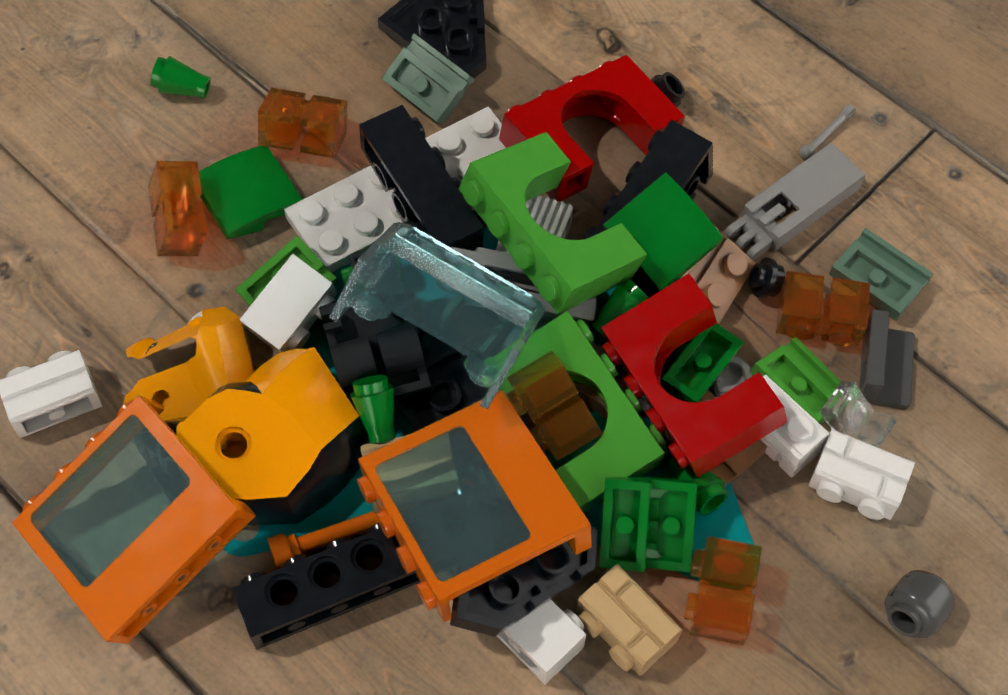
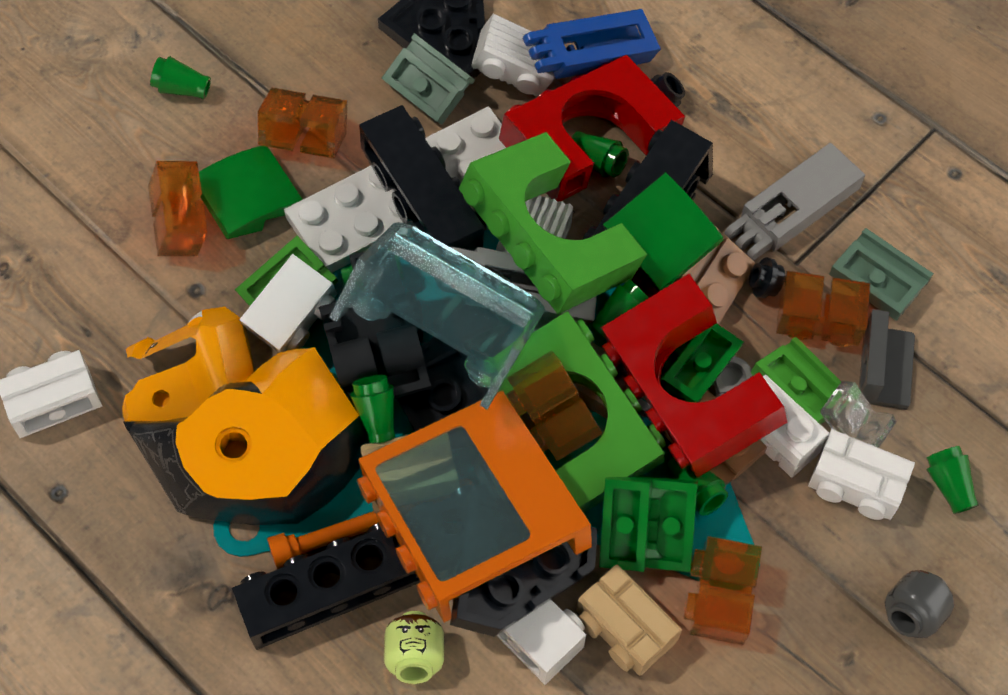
panel [12,395,256,644] -> none
light grey hinge [799,104,856,160] -> none
none -> yellowish green head [384,611,444,684]
none -> white brick [471,13,555,96]
none -> blue hinge [522,9,661,79]
none -> green cone [571,131,629,178]
none -> green cone [926,446,979,514]

